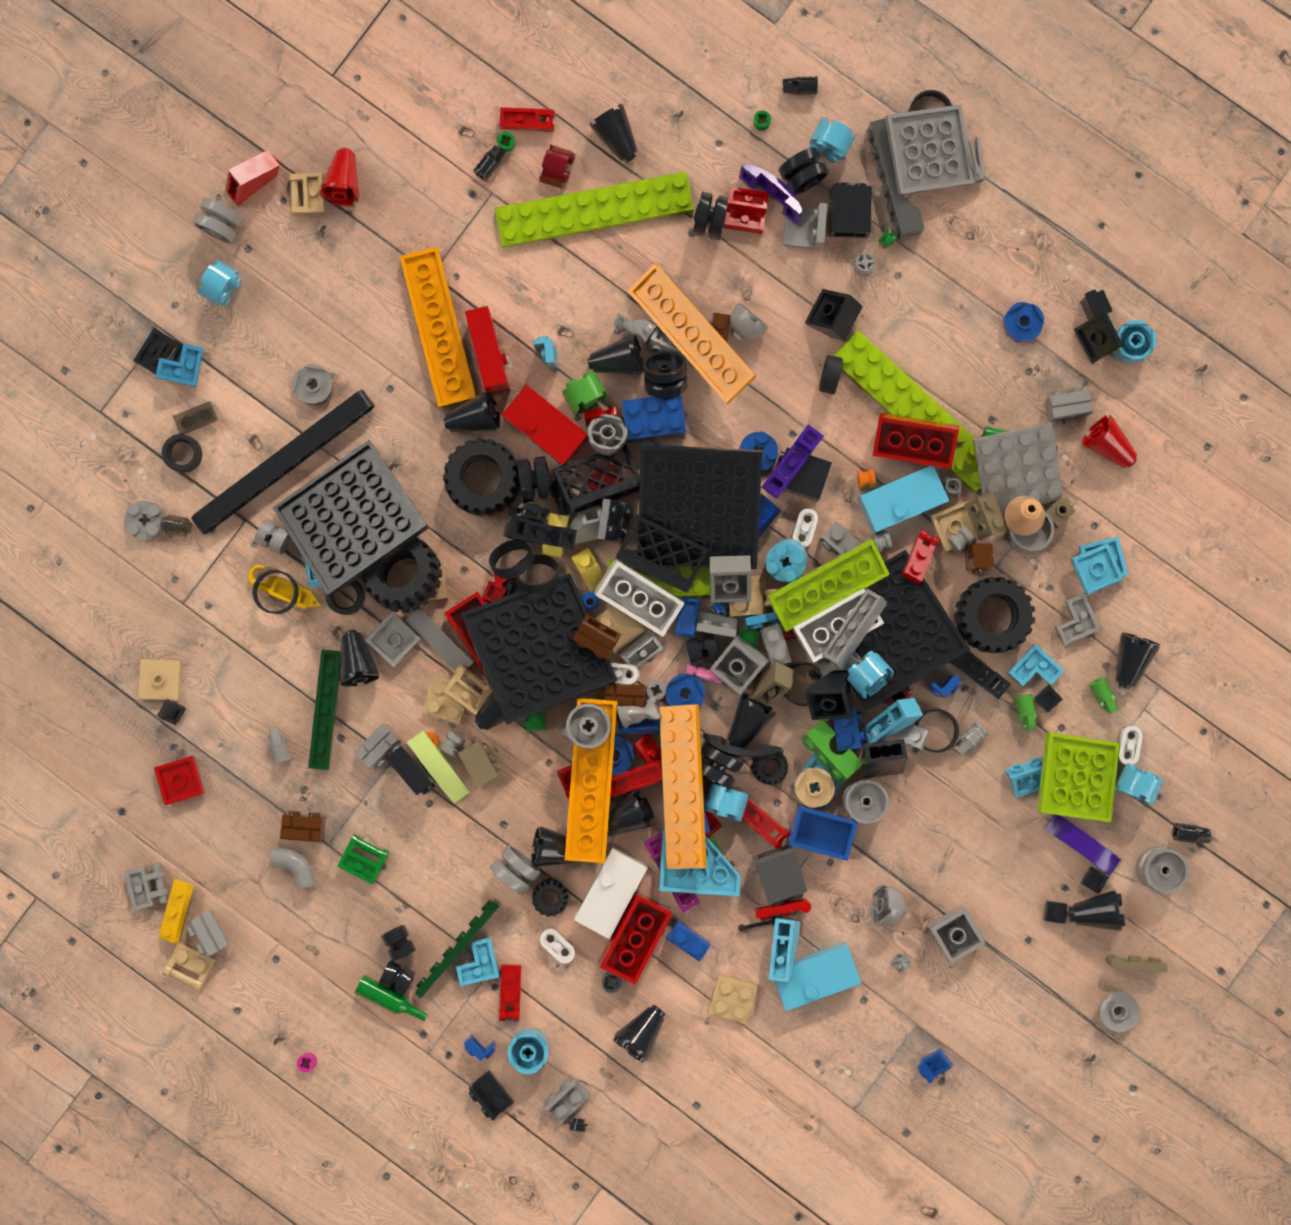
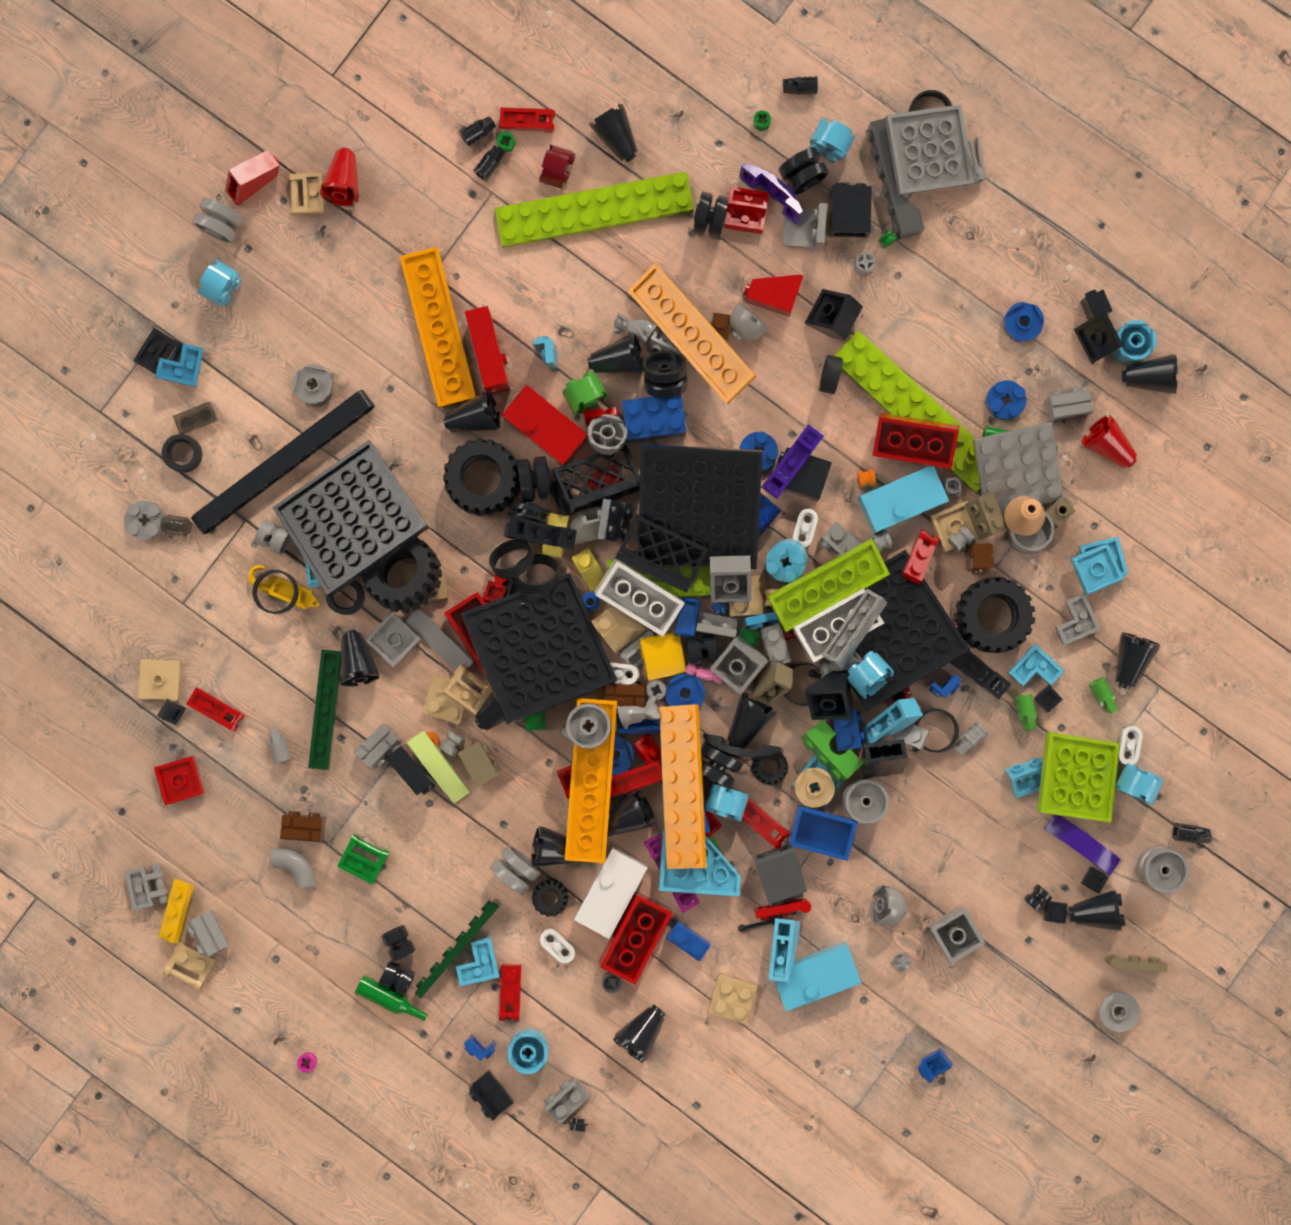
reddish brown brick [573,615,622,659] -> none
none -> red plate [186,687,245,732]
none -> black hinge [459,116,496,147]
none -> yellow slope [639,631,686,681]
none -> red slope [743,274,803,317]
none -> blue plate [986,380,1026,421]
none -> black wheel [1024,884,1052,912]
none -> black cone [1122,354,1178,394]

